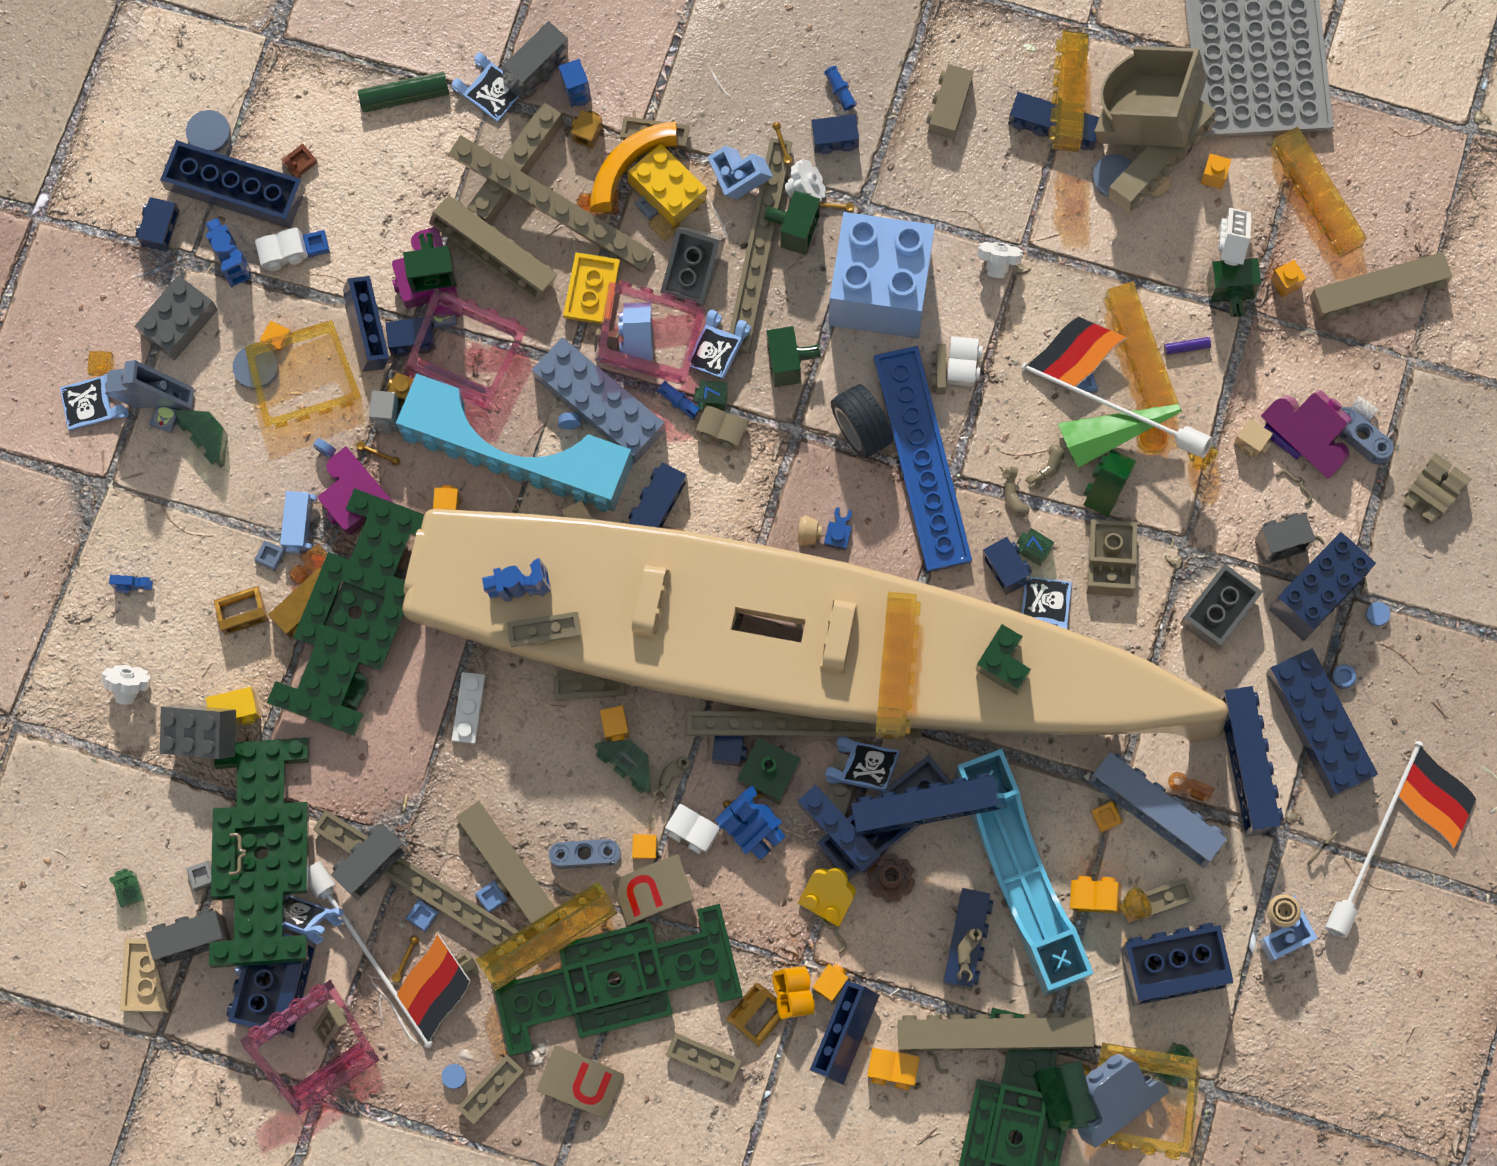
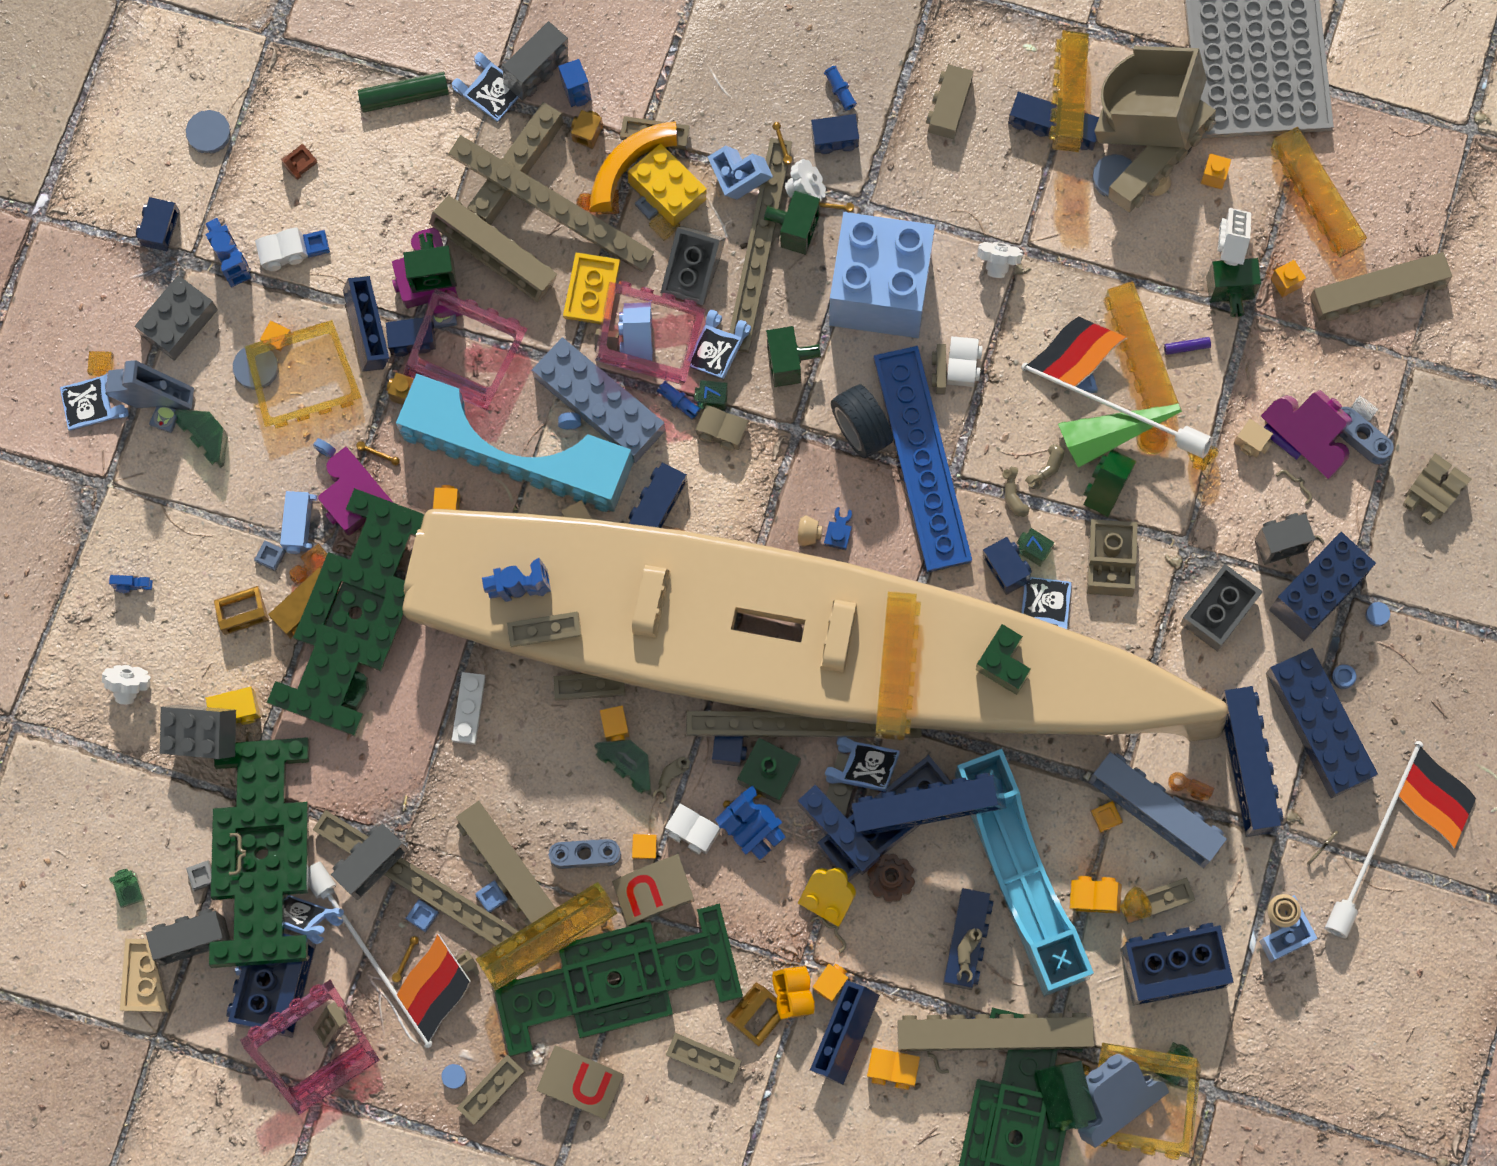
dark blue brick [160,140,306,229] -> none
light grey piece [369,390,401,434] -> none

